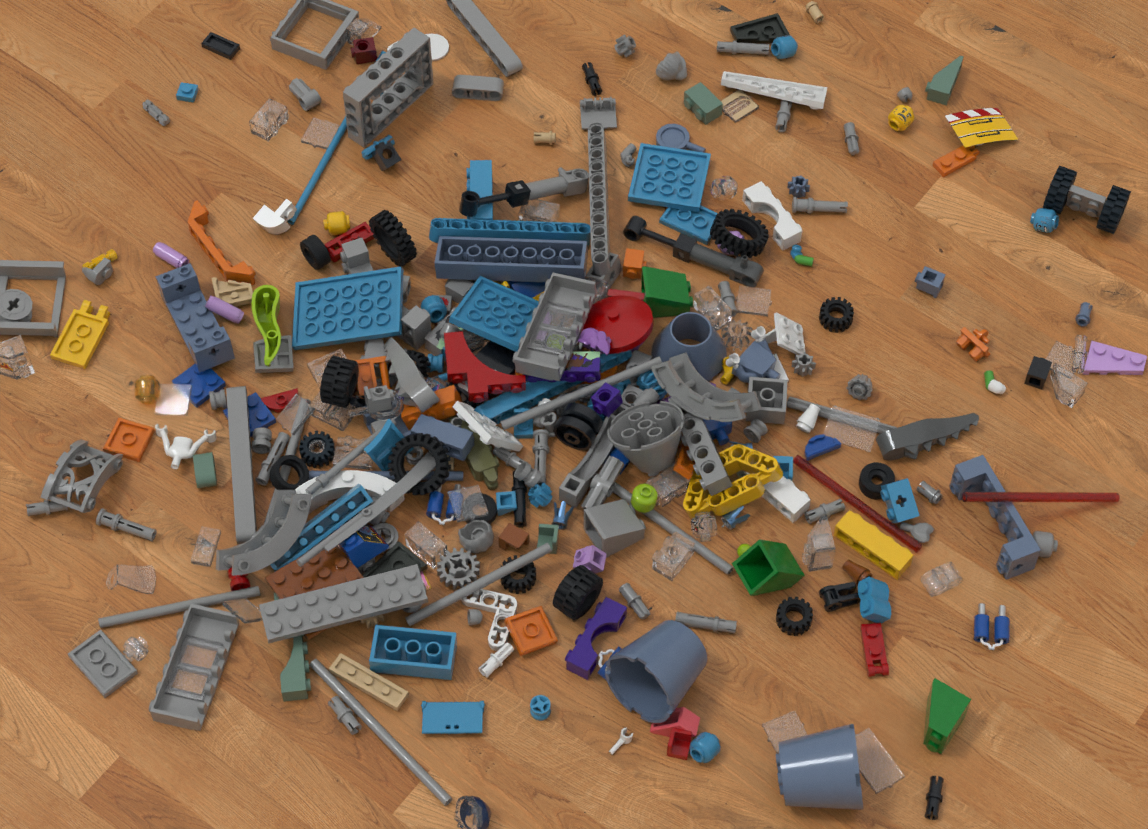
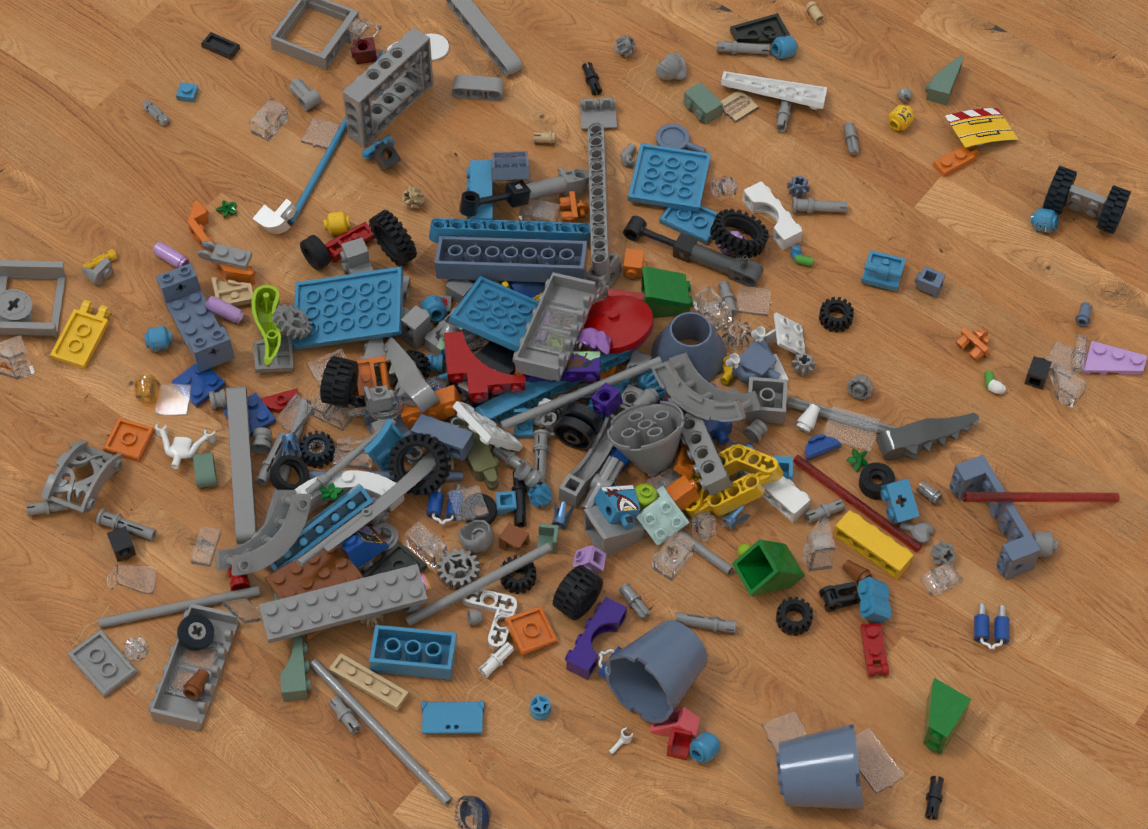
none -> black brick [107,526,136,562]
none -> dark azure head [144,326,173,352]
none -> black bush [177,614,214,651]
none -> dark orange cone [183,669,209,700]
none -> light grey hinge [197,240,252,270]
none -> green plant [216,200,237,218]
none -> light grey gear [272,304,313,340]
none -> flat silver piece [282,433,302,457]
none -> green plant [320,483,343,500]
none -> tan gear [402,186,425,209]
none -> sand blue plate [492,151,529,181]
none -> orange hips [559,191,590,223]
none -> dark azure torso [594,485,640,530]
none -> light aqua bracket [636,486,690,545]
none -> orange brick [665,475,700,511]
none -> green plant [846,448,868,471]
none -> dark azure plate [861,250,906,292]
none -> light grey gear [930,540,956,567]

